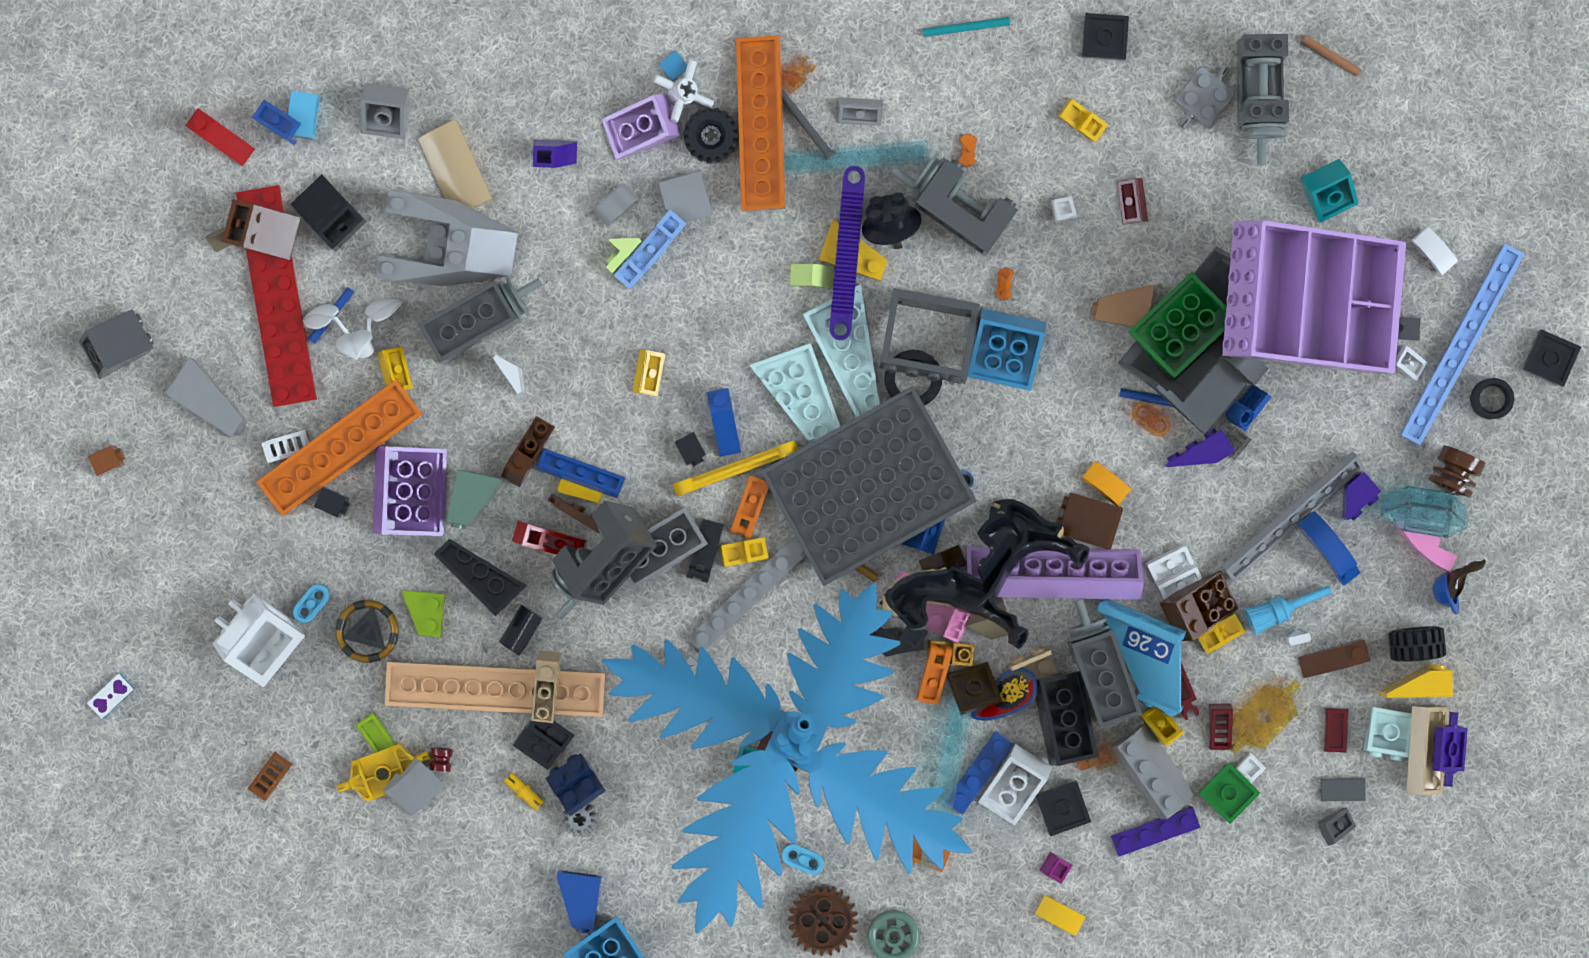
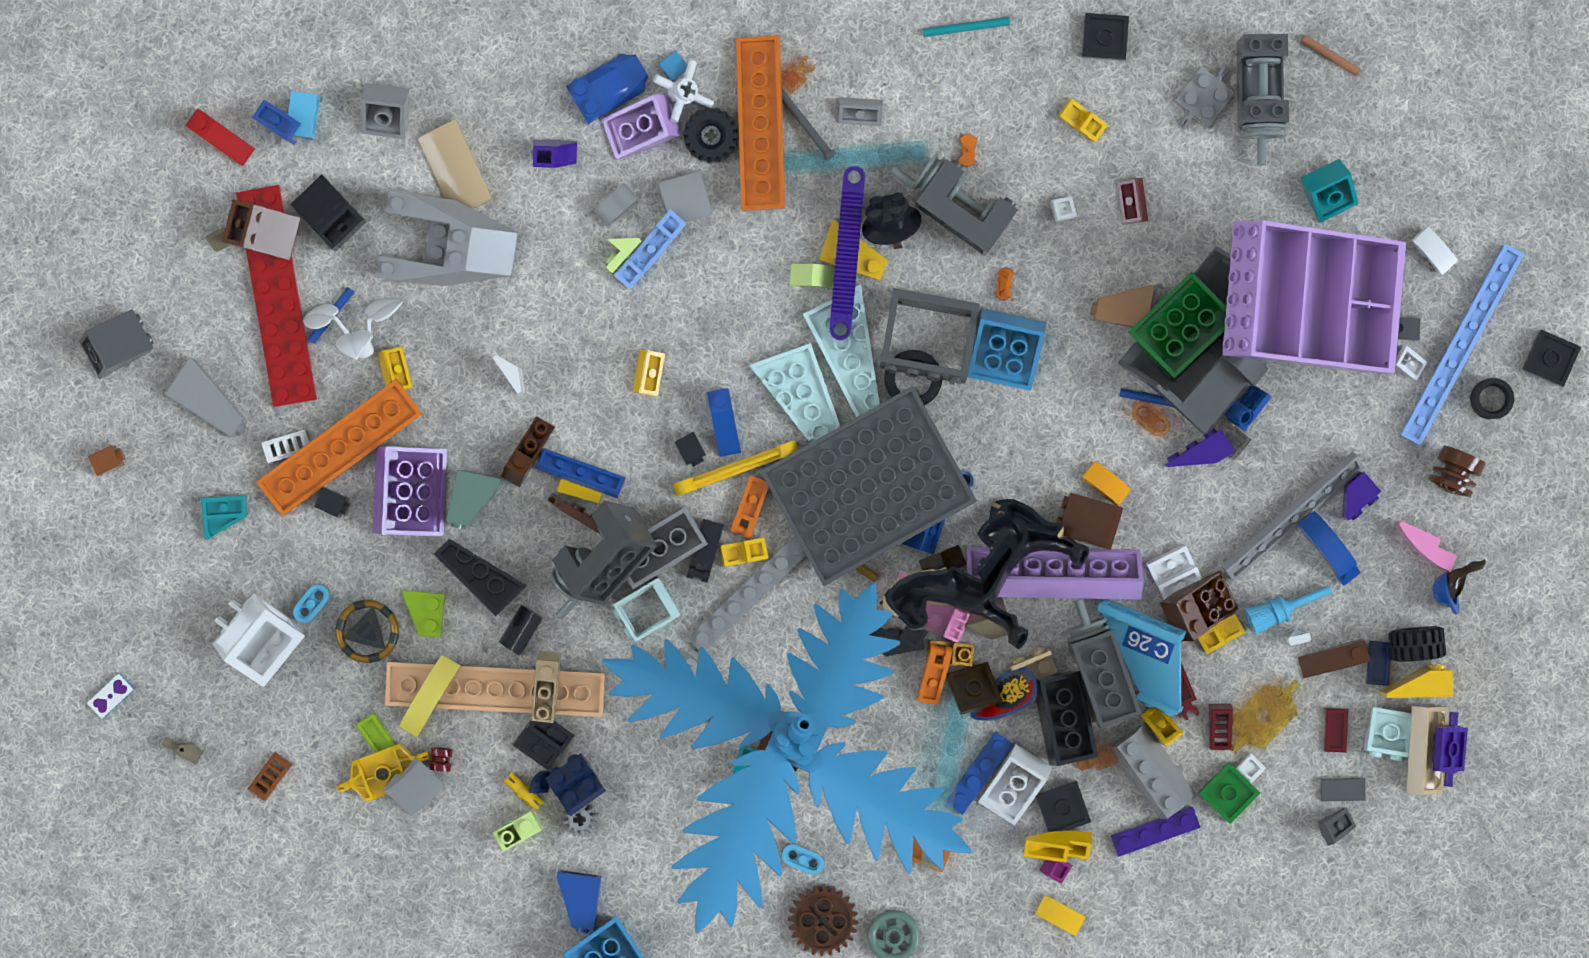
dark grey piece [418,277,543,365] -> none
red slope [512,520,585,555] -> none
clear light blue wedge [1380,486,1468,538] -> none
none -> dark tan piece [161,737,203,765]
none -> teal wing [201,494,248,540]
none -> light yellow slope [399,654,461,737]
none -> yellowish green slope [493,809,543,852]
none -> dark blue tile [529,770,550,794]
none -> blue slope [566,54,649,125]
none -> light aqua window [612,577,681,642]
none -> yellow slope [1023,831,1093,863]
none -> dark blue tile [1366,640,1391,686]

